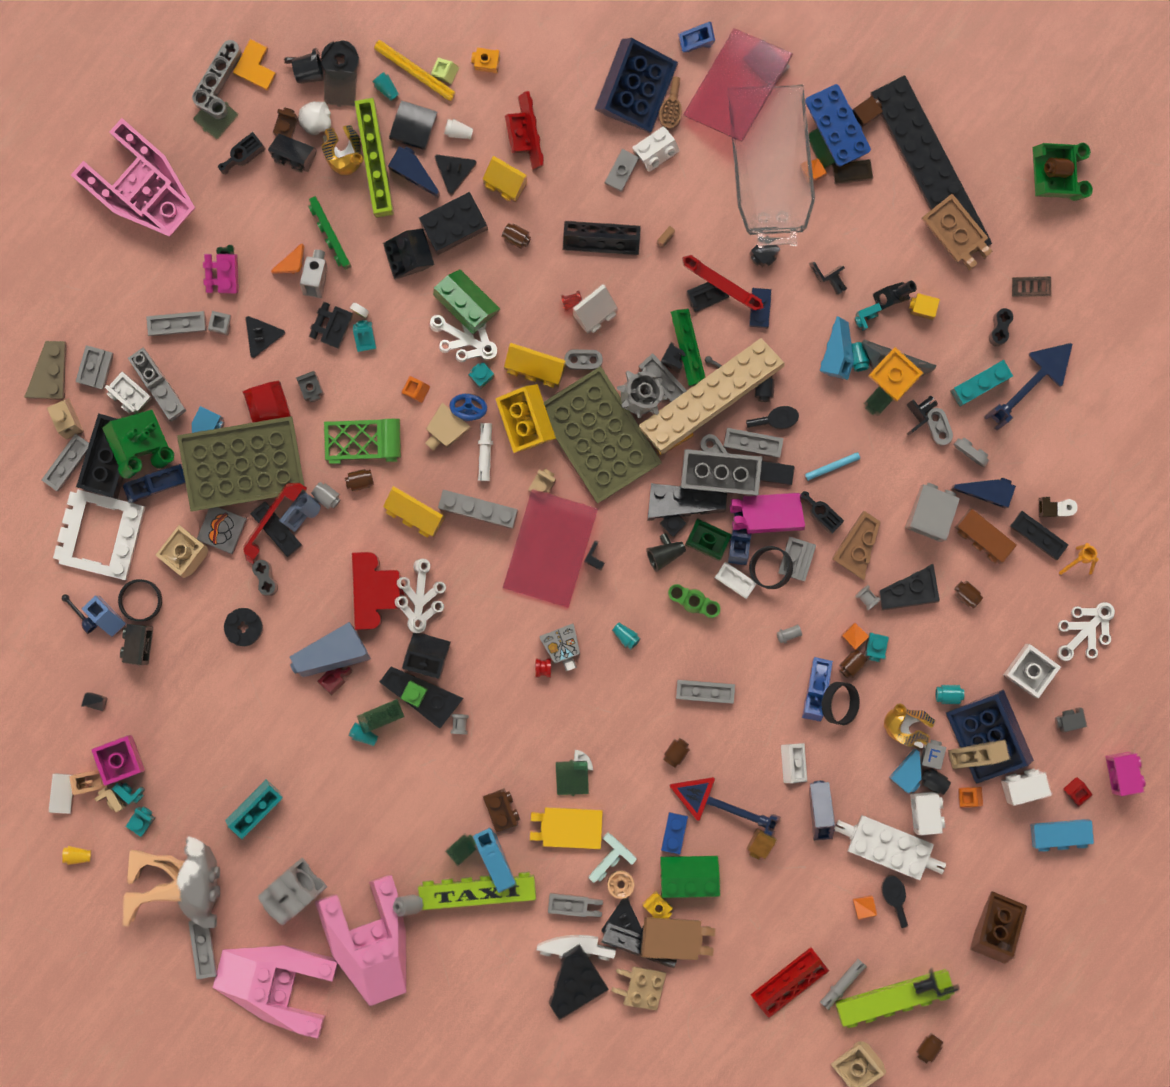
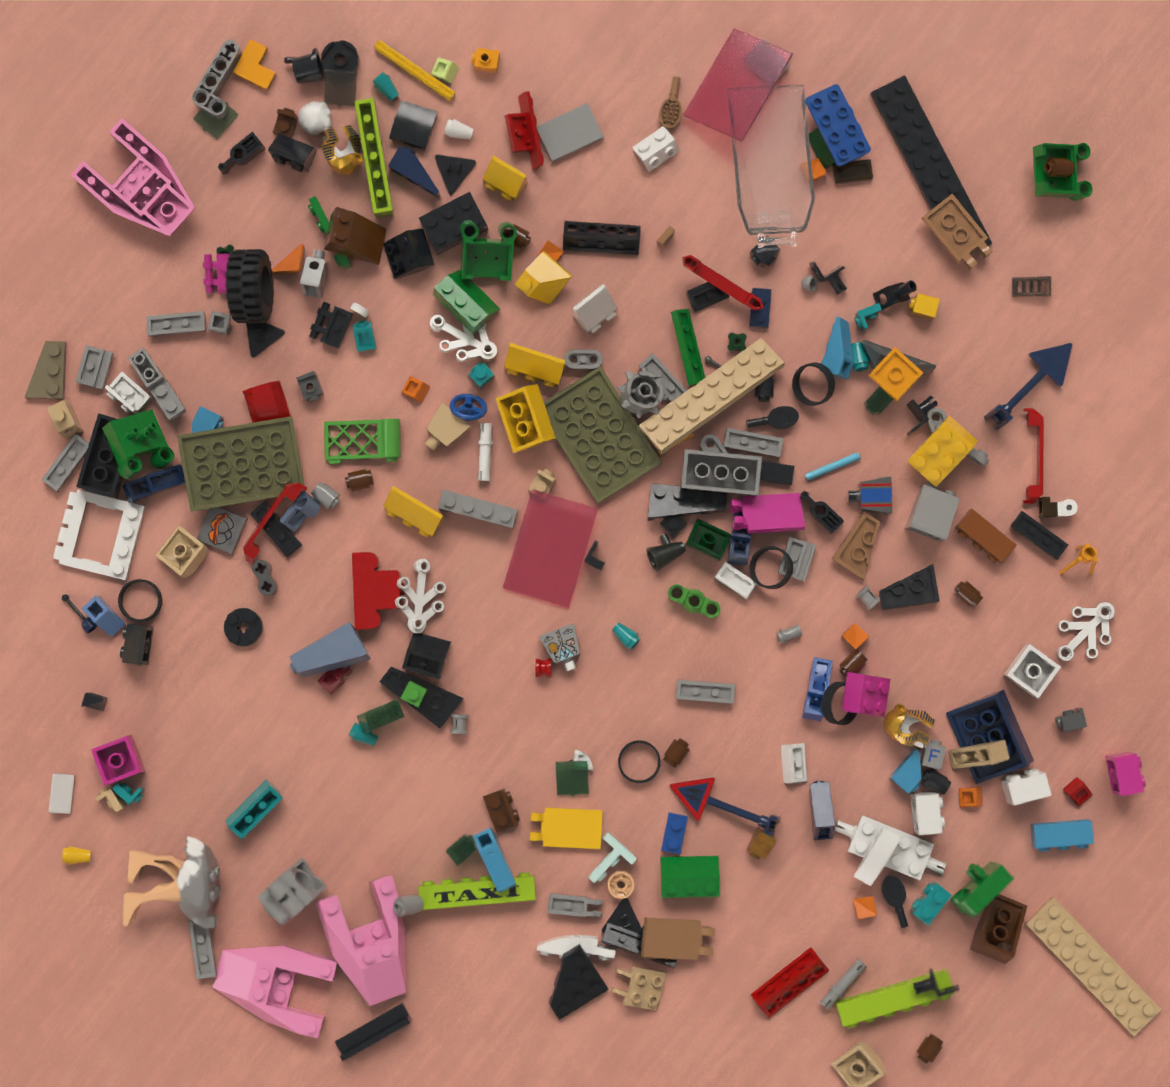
light nougat slope [69,770,107,795] -> none
teal bracket [125,806,156,837] -> none
clear red bush [561,290,582,312] -> none
dark blue slope [594,38,678,133] -> none
light grey plate [605,149,639,192] -> none
yellow brick [642,891,673,918] -> none
black hinge [661,342,686,373] -> none
blue slope [679,22,715,53] -> none
reddish brown brick [853,96,883,127] -> none
teal bracket [865,633,889,662] -> none
teal brick [936,685,965,704] -> none
teal arch [950,360,1013,406] -> none
dark blue slope [951,478,1016,508] -> none
black axle [989,308,1013,346] -> none
none -> black tyre [225,249,274,323]
none -> reddish brown slope [324,207,386,265]
none -> black fence [335,1002,412,1062]
none -> green piece [460,220,517,281]
none -> yellow slope [515,251,572,305]
none -> light grey tile [537,103,604,162]
none -> orange slope [537,240,564,262]
none -> black tyre [618,740,661,783]
none -> dark green plate [727,332,747,352]
none -> black tyre [792,362,835,406]
none -> light grey hinge [801,276,818,292]
none -> dark pink brick [842,672,890,717]
none -> torso [848,477,892,514]
none -> white slope [853,826,901,886]
none -> yellow brick [907,415,978,487]
none -> teal brick [910,881,952,926]
none -> green piece [950,861,1015,918]
none -> red piece [1022,408,1044,504]
none -> tan plate [1025,897,1162,1036]

